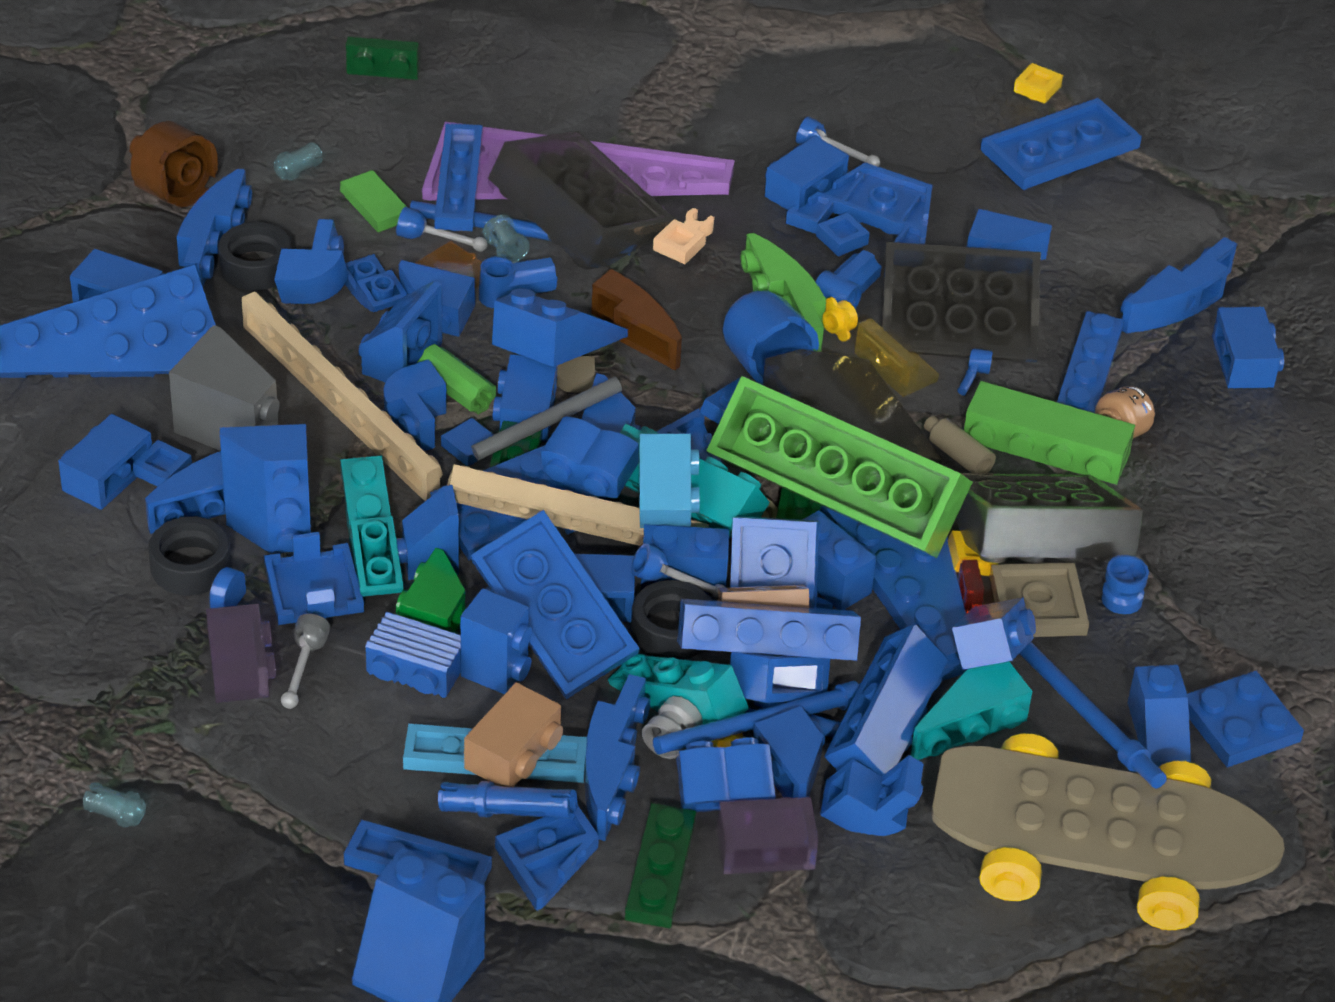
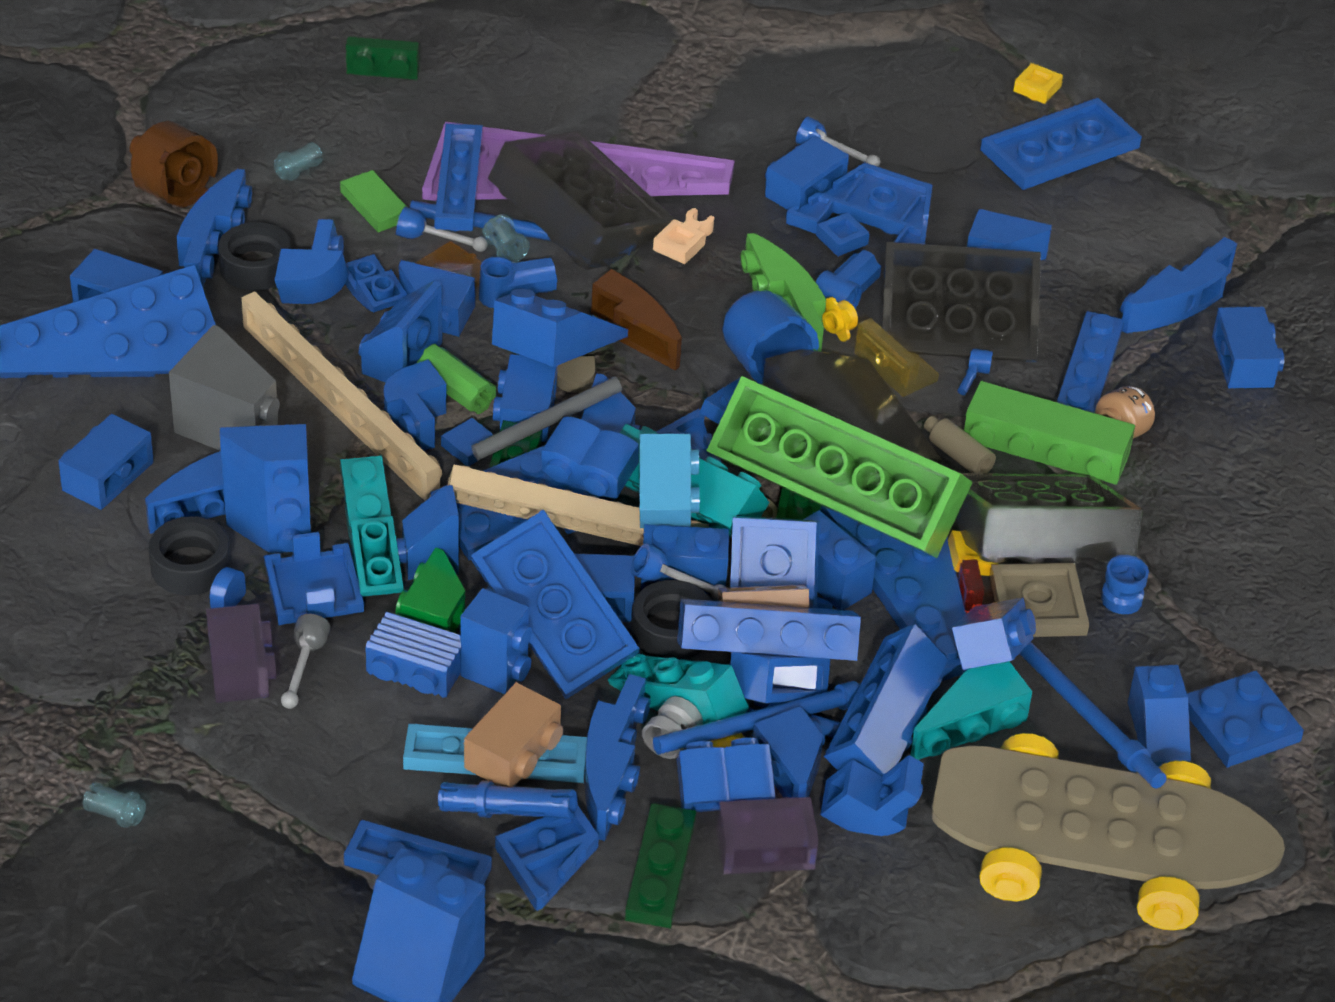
blue plate [133,440,192,487] -> none

